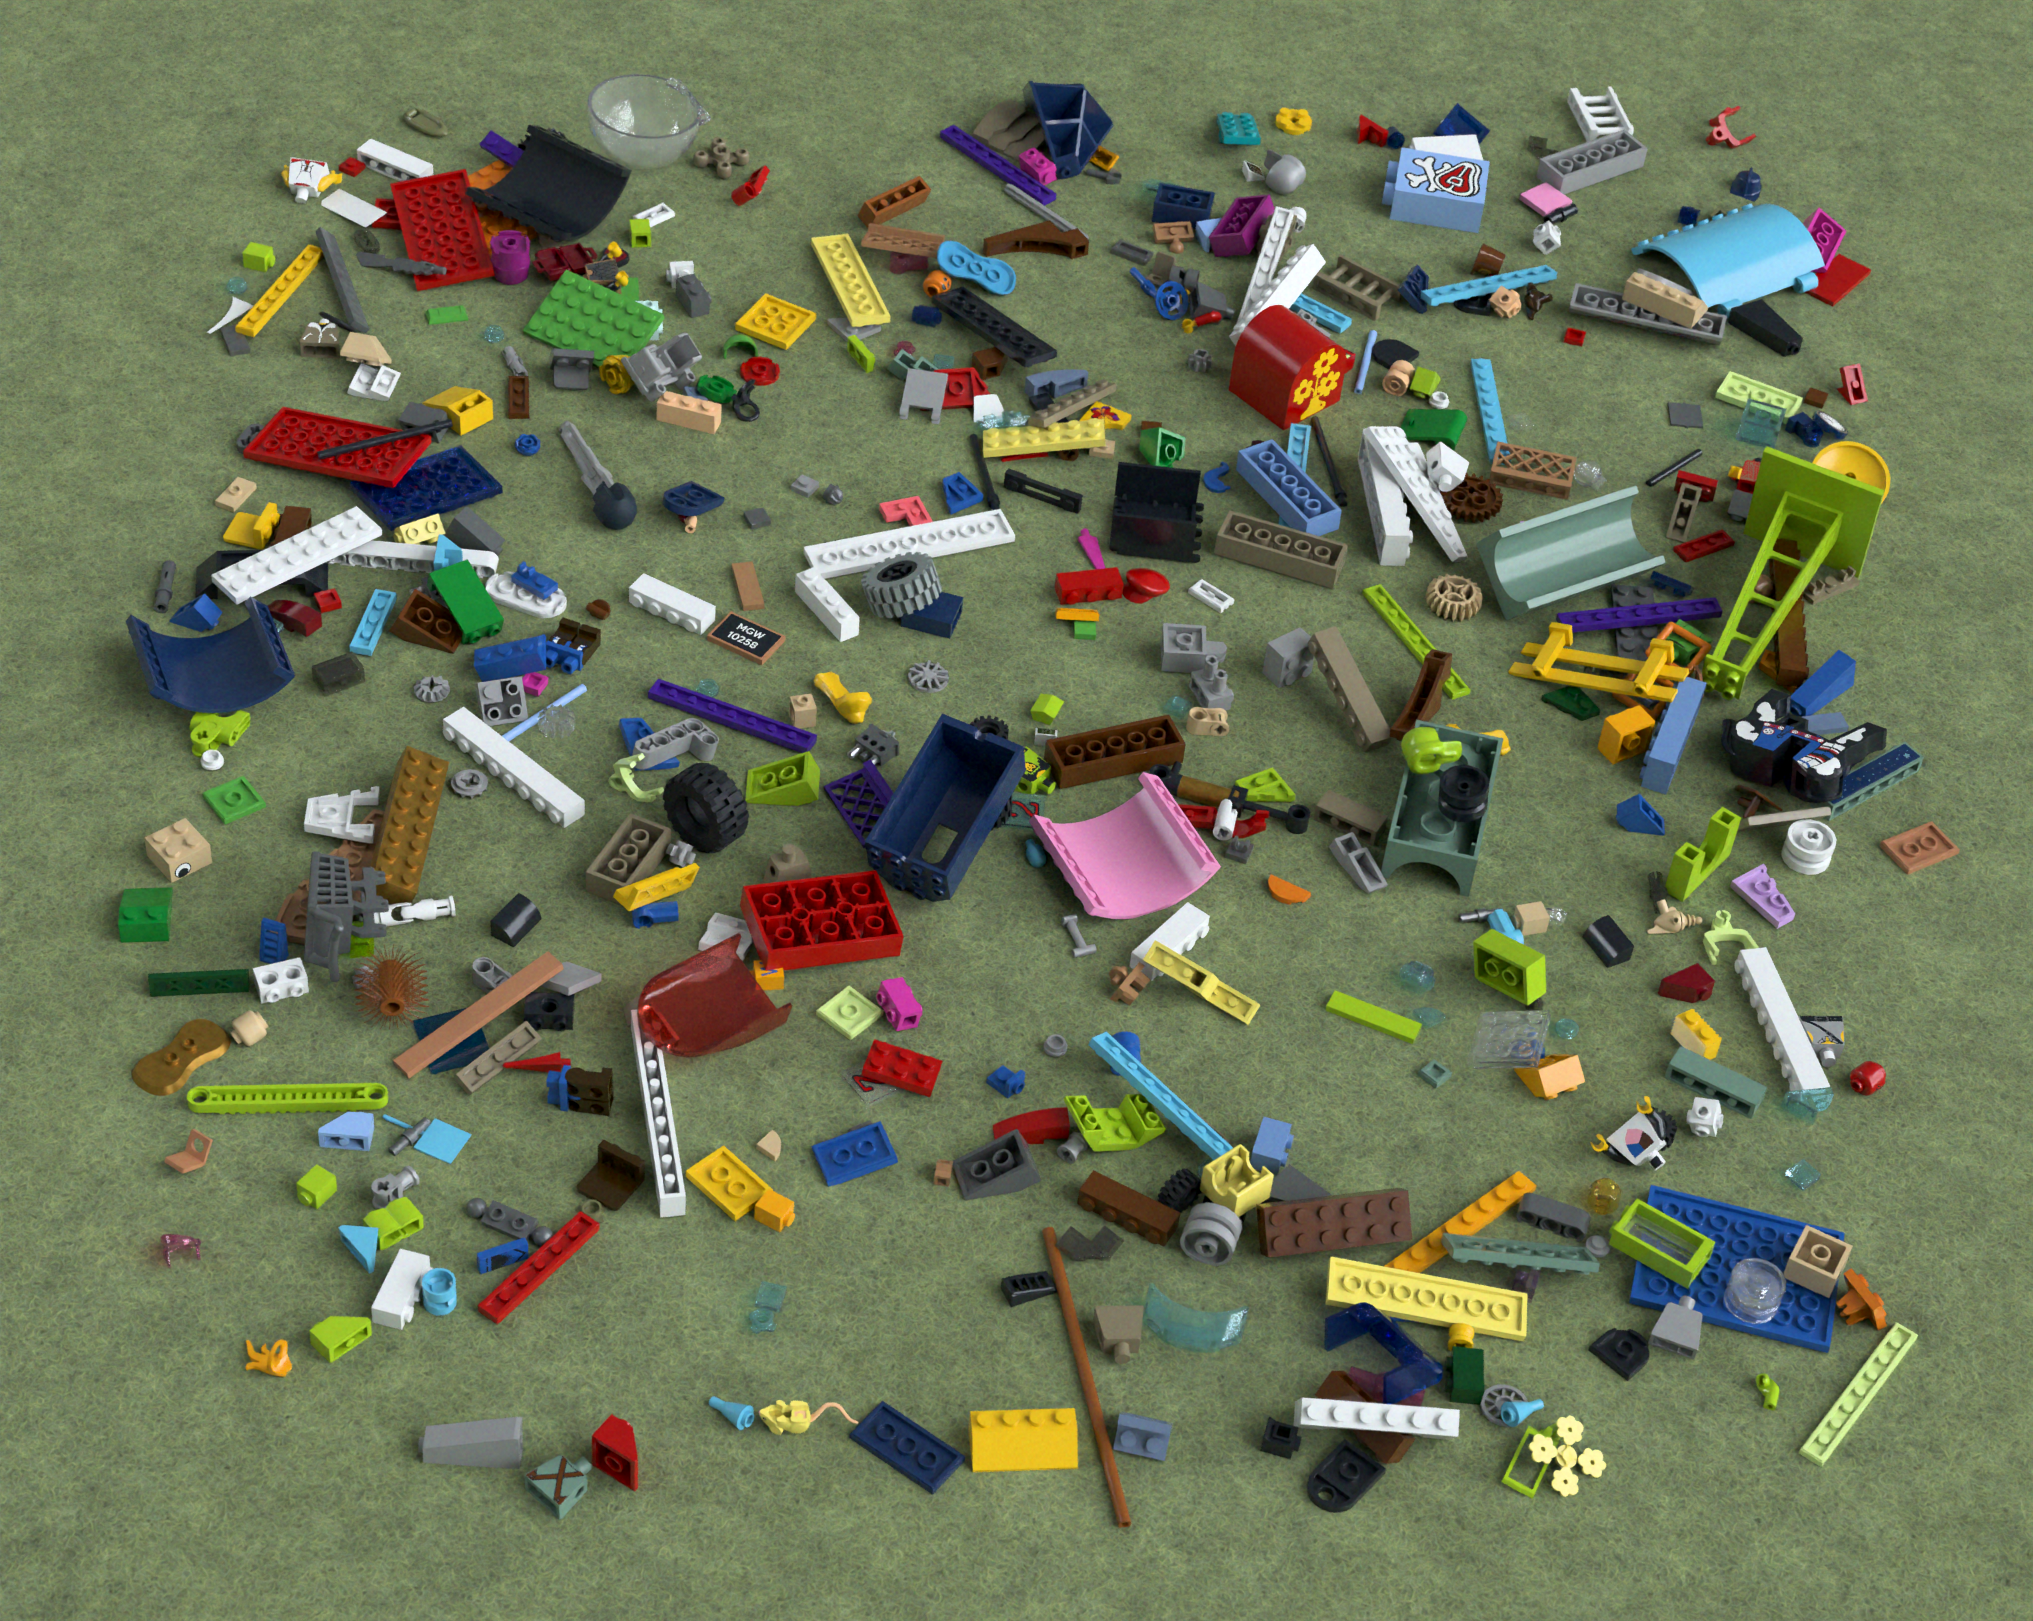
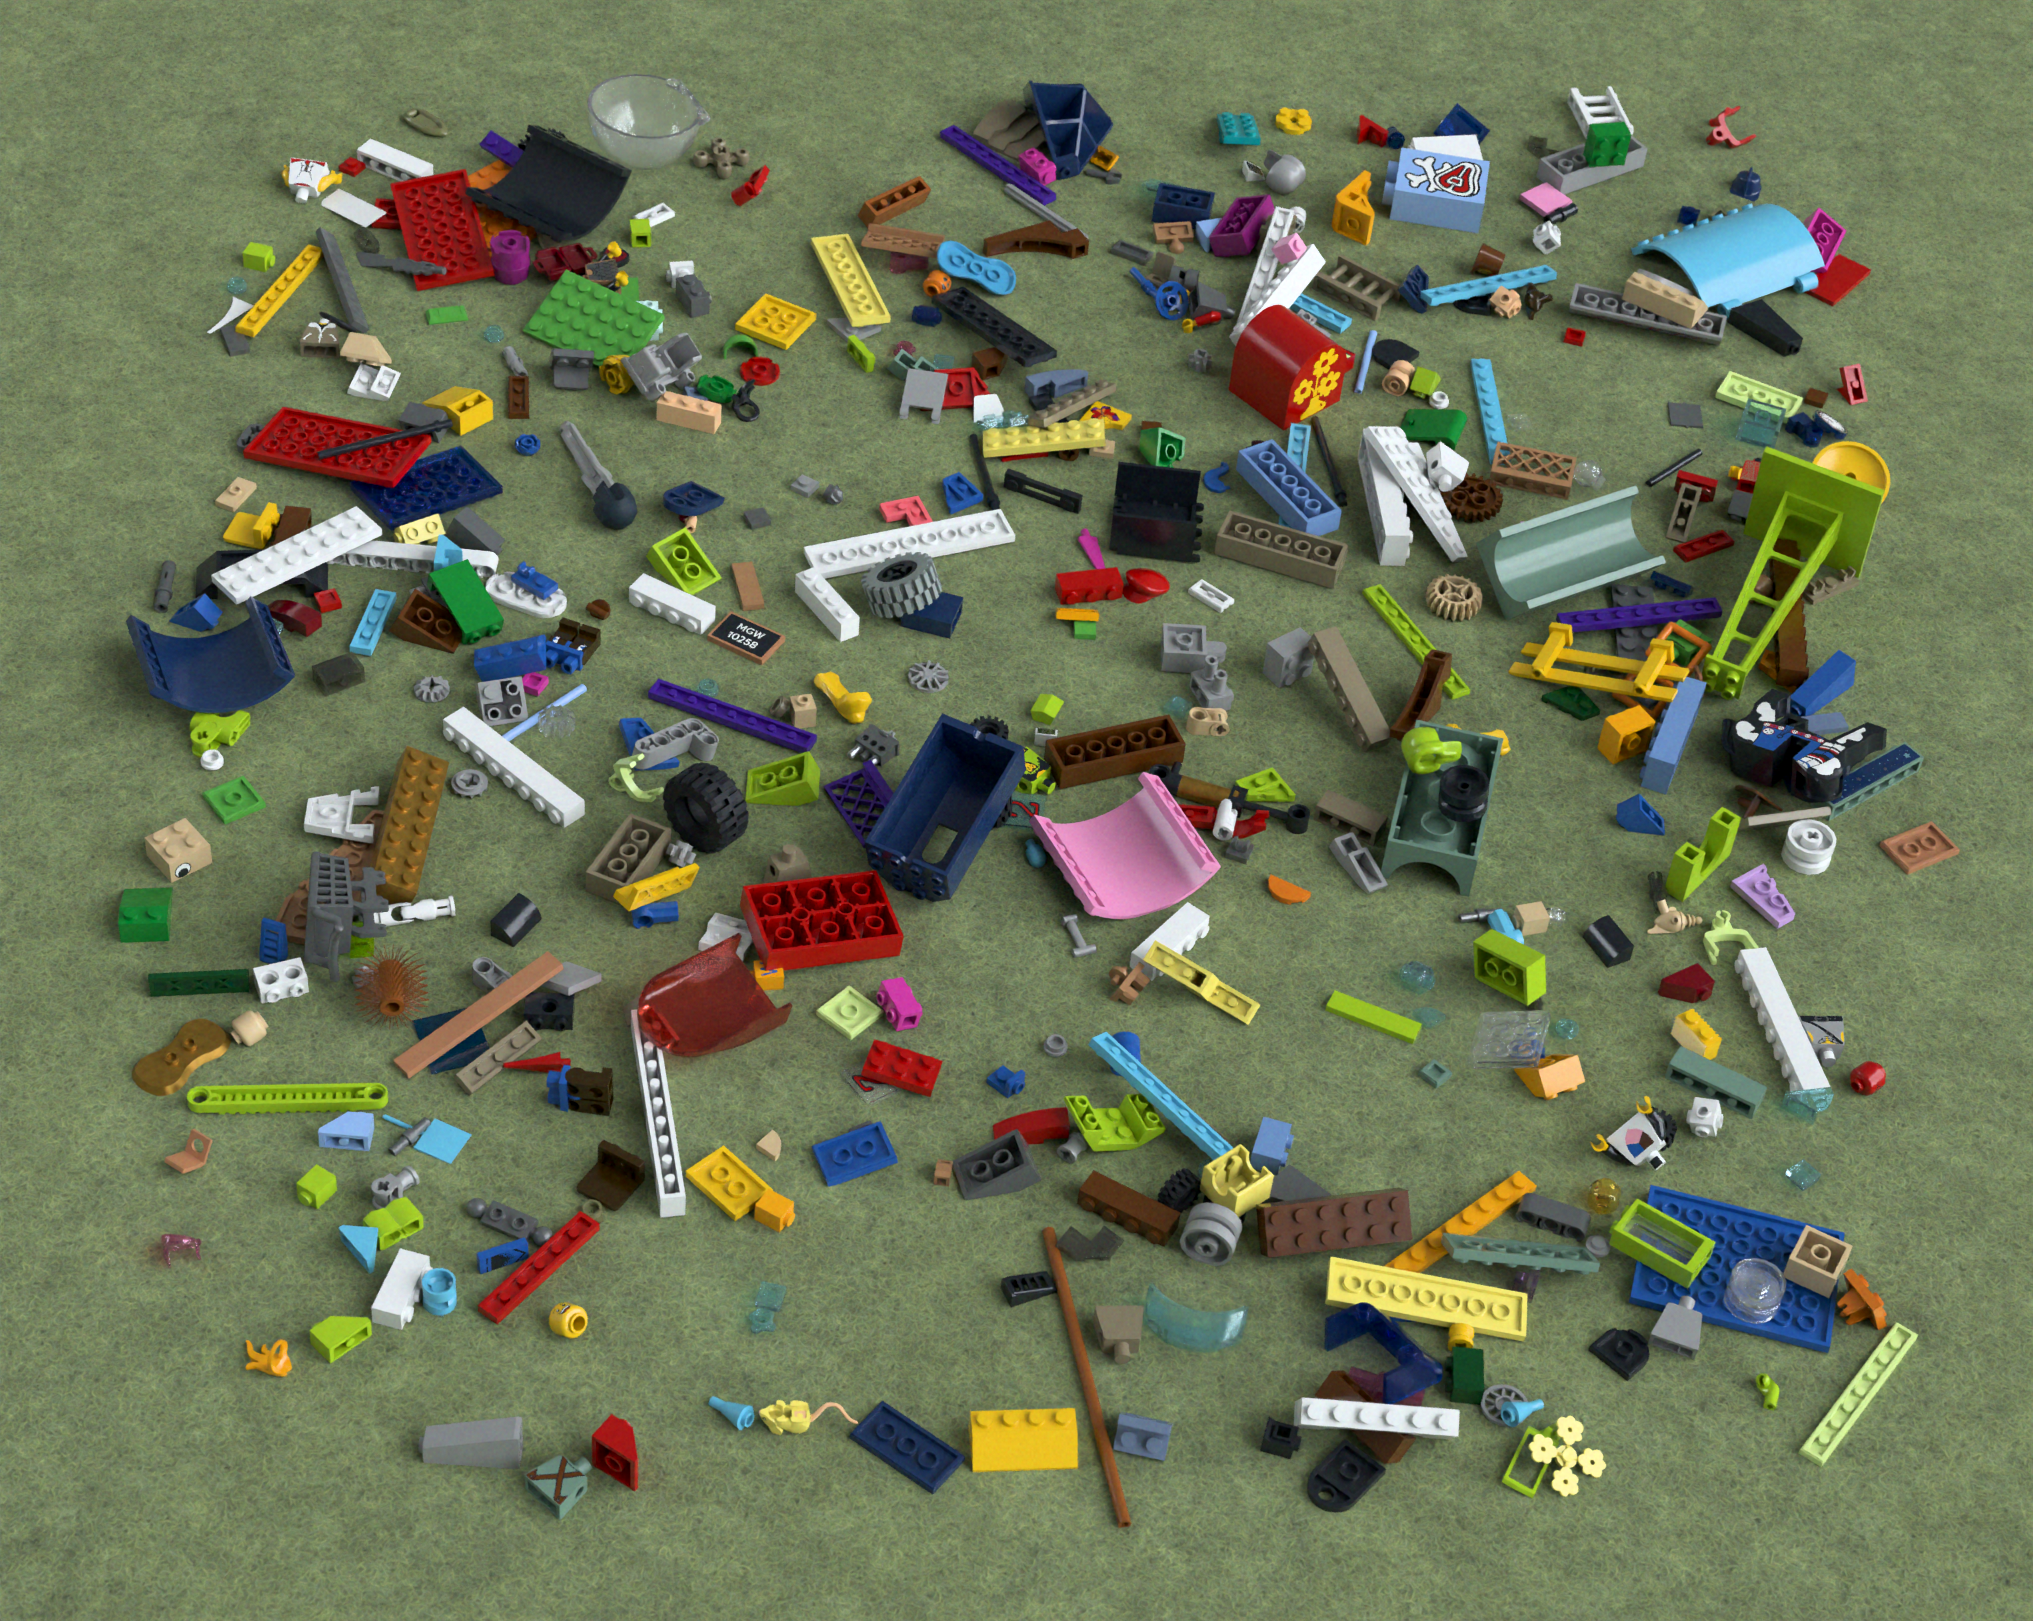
none -> yellow head [549,1302,588,1339]
none -> lime slope [646,527,722,596]
none -> dark tan tile [770,696,790,718]
none -> bright pink brick [1272,233,1307,265]
none -> light orange bracket [1331,170,1375,246]
none -> green brick [1583,122,1632,167]

